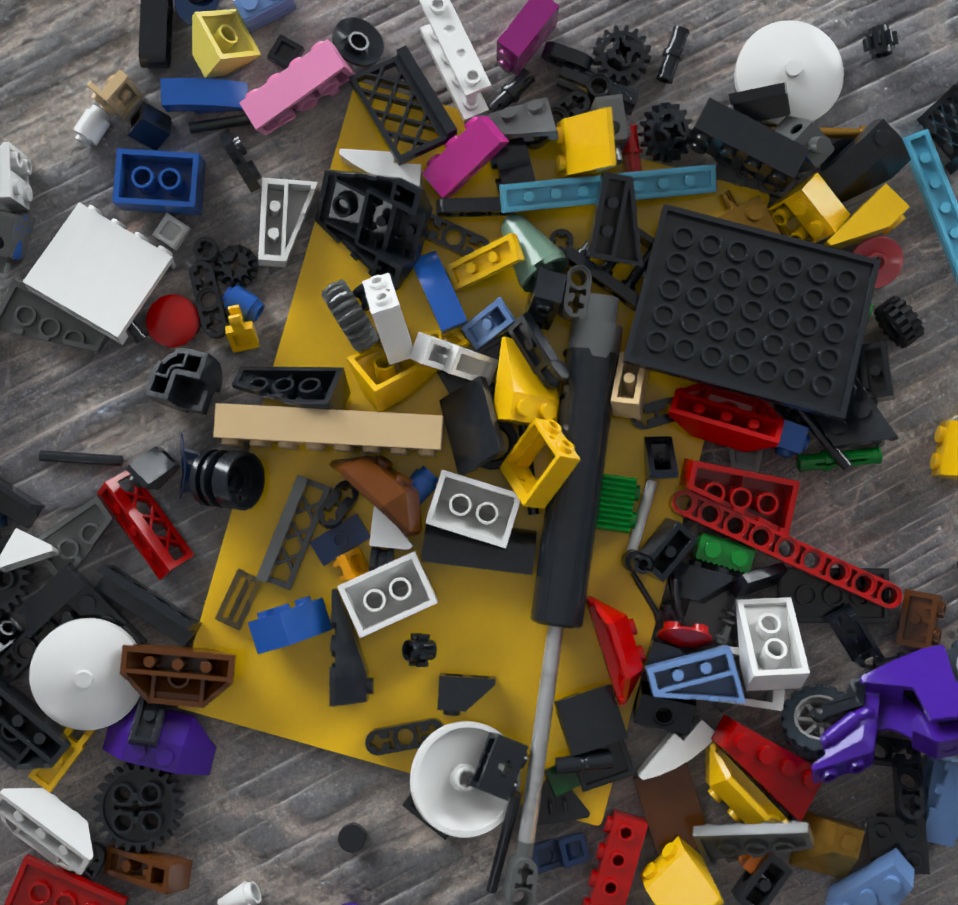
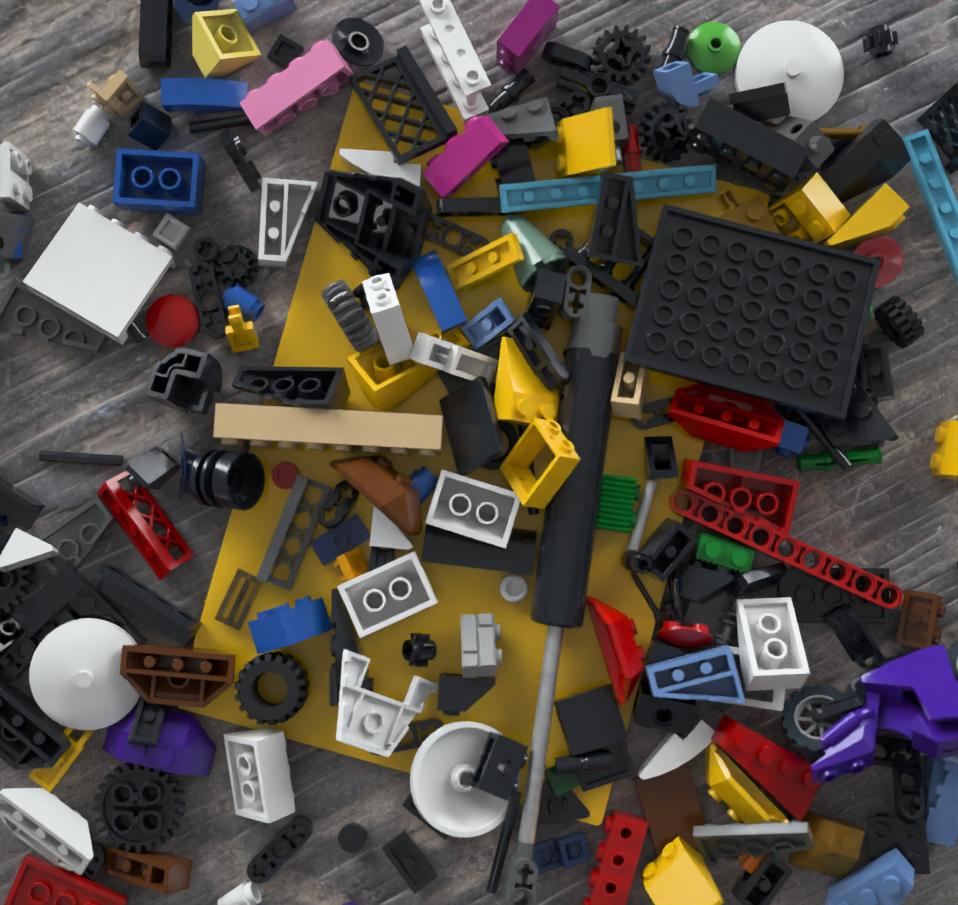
none -> white slope [224,728,296,824]
none -> black tyre [235,651,310,726]
none -> black beam [247,815,313,884]
none -> red tile [272,462,300,489]
none -> white wing [336,649,439,757]
none -> black plate [382,829,437,894]
none -> light grey brick [460,613,502,678]
none -> white tile [500,574,528,602]
none -> medium blue brick [653,61,720,107]
none -> bright green dish [687,22,741,75]

